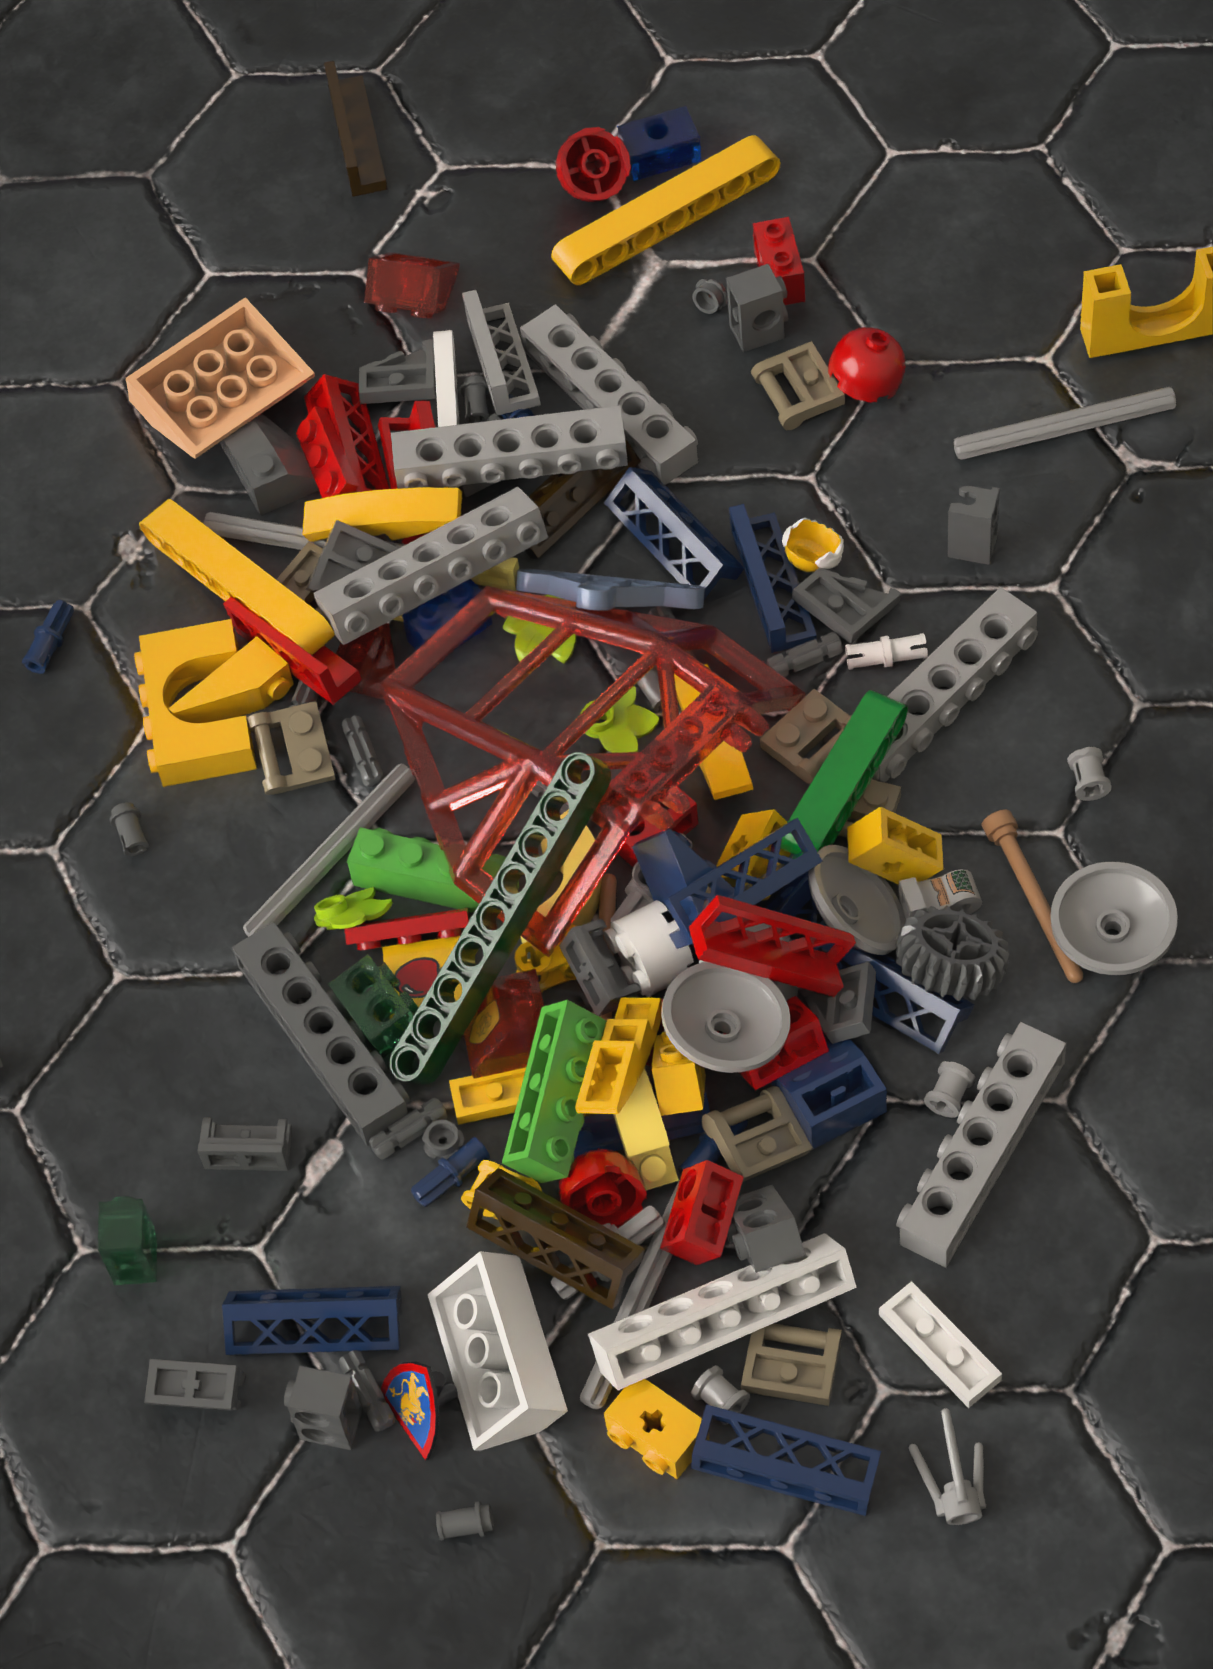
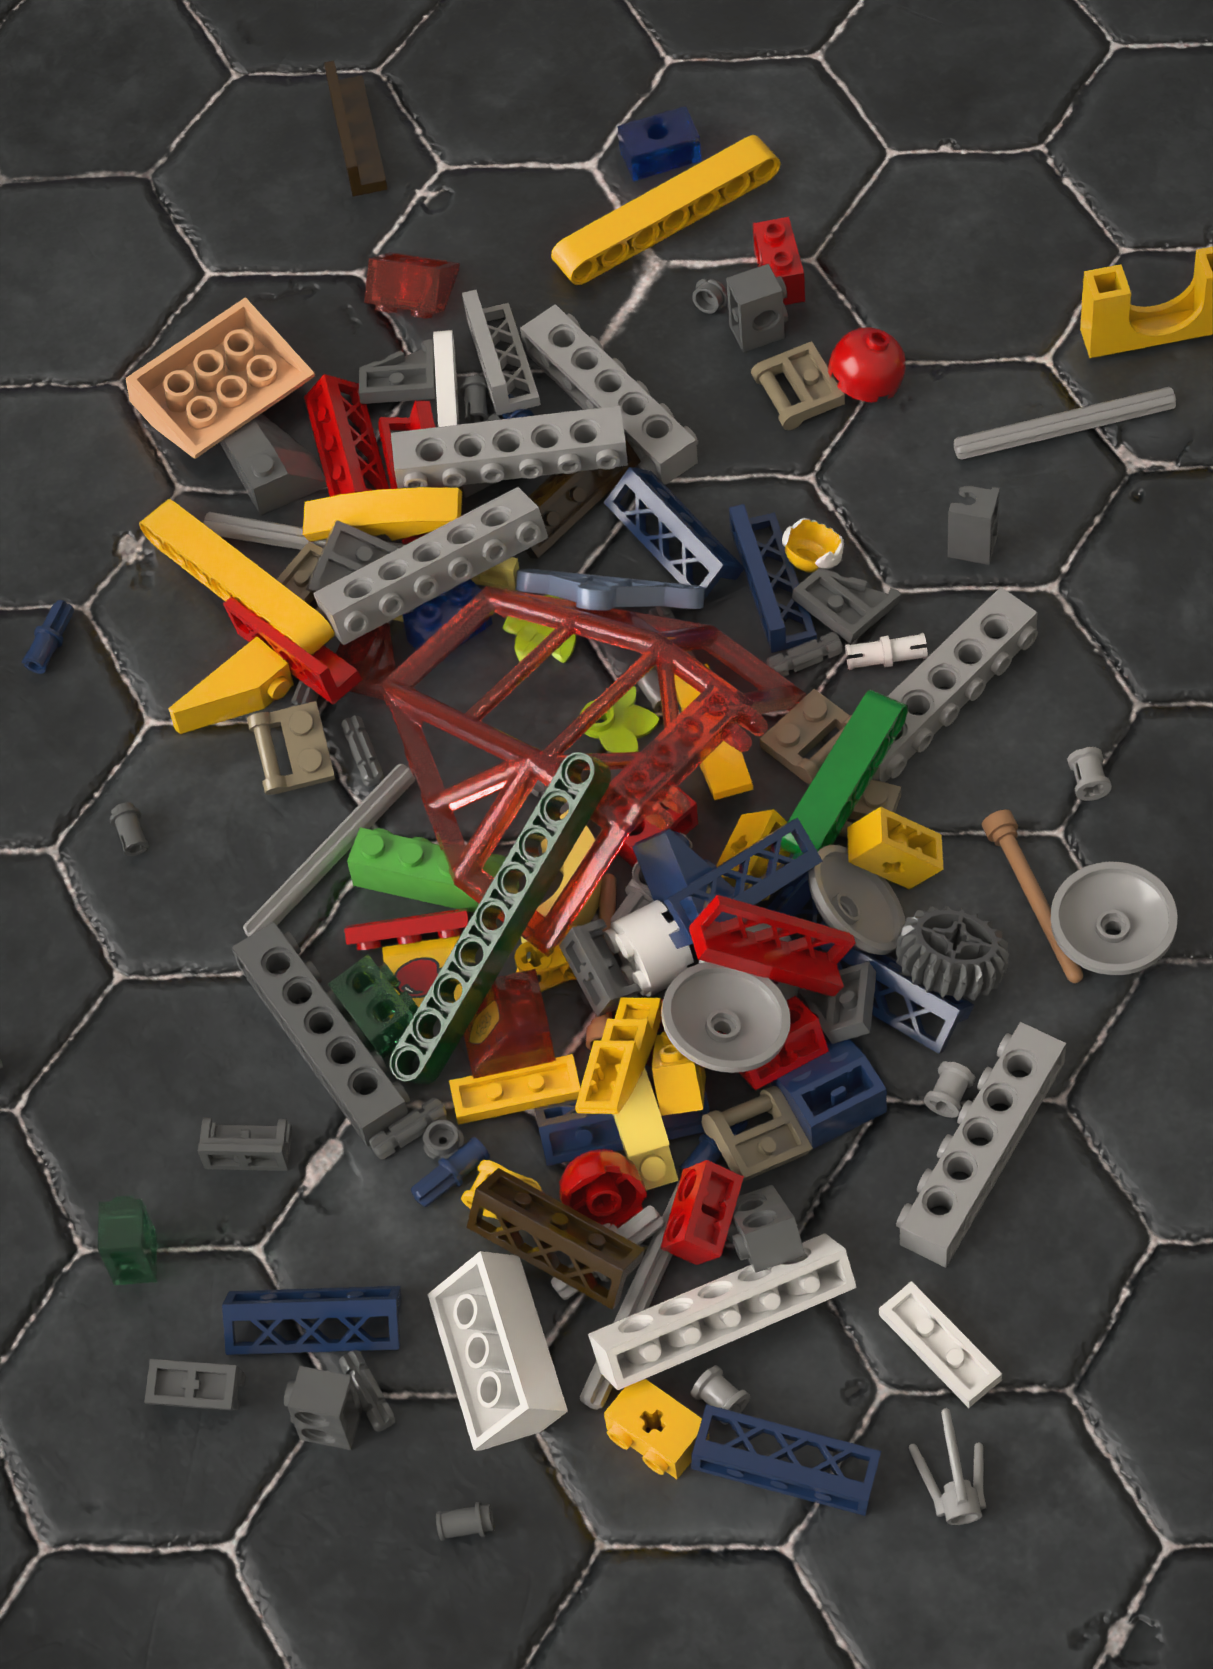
yellow arch [134,619,257,787] -> none
red plate [296,406,359,498] -> none
lime plate [314,887,393,930] -> none
shield [380,1361,458,1461] -> none
bright green brick [502,1000,606,1183] -> none
red cylinder [555,127,631,202] -> none
dark tan plate [741,1323,842,1406] -> none
light grey leg [899,869,982,920] -> none

